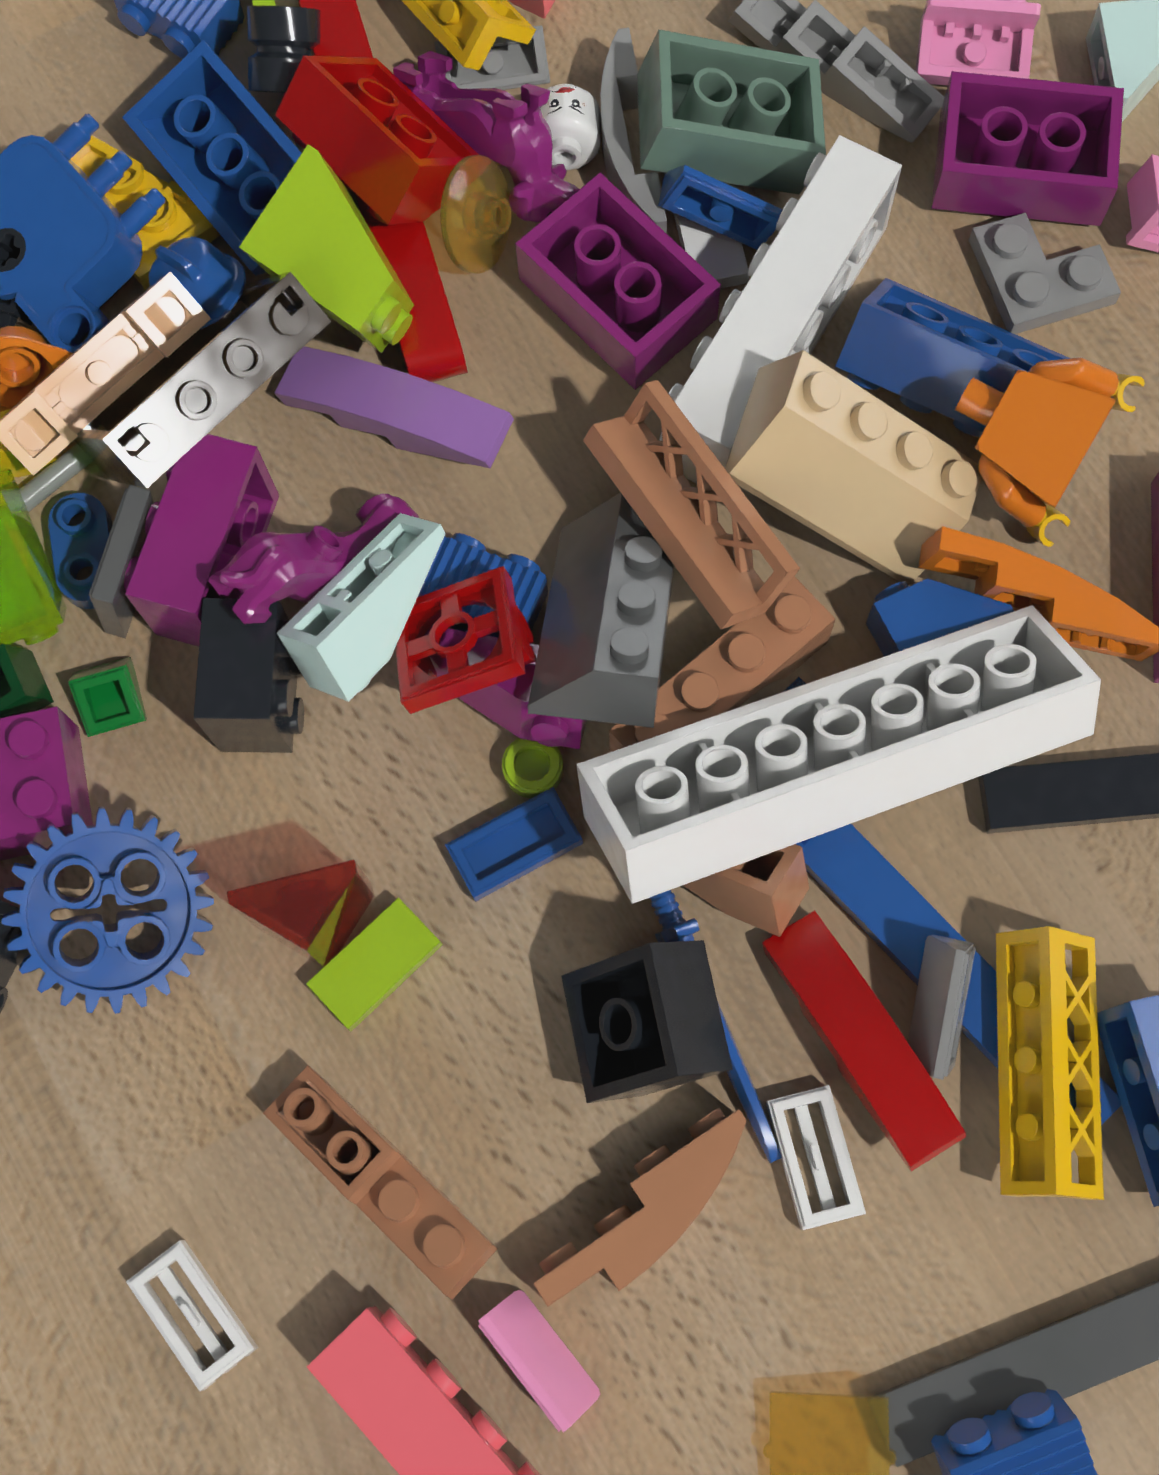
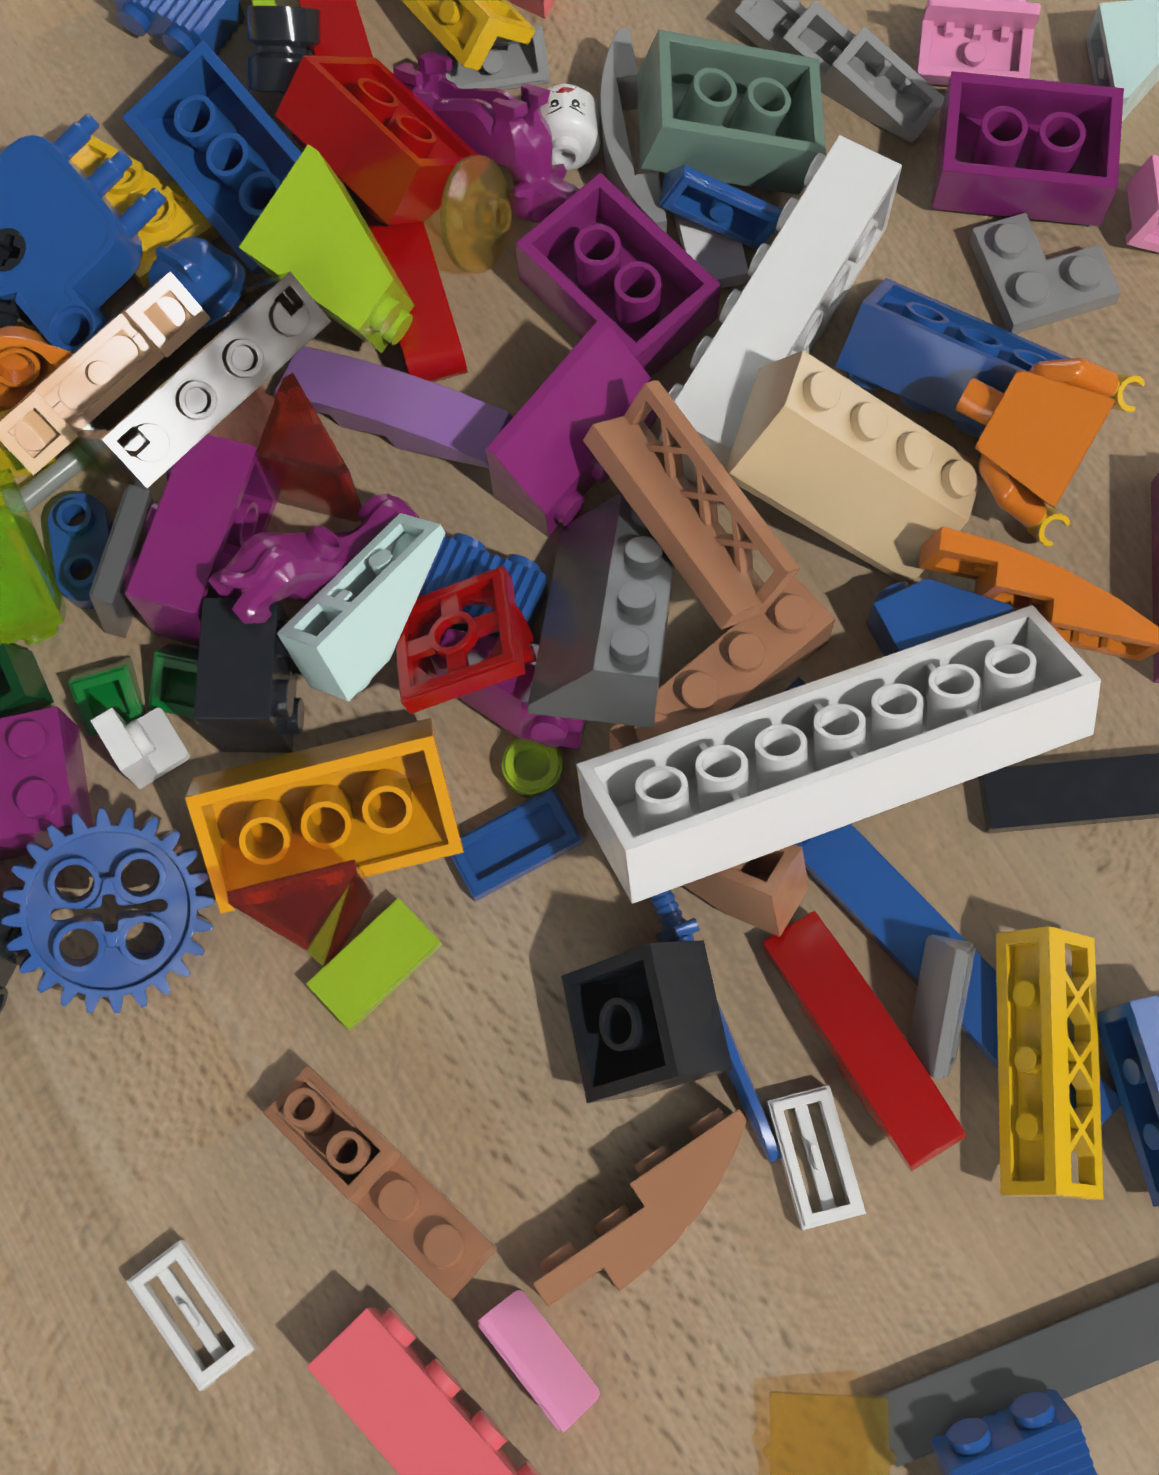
none -> white bracket [90,708,190,789]
none -> green slope [148,644,199,718]
none -> light orange slope [185,718,464,914]
none -> clear red slope [255,373,362,522]
none -> magenta slope [486,317,658,537]

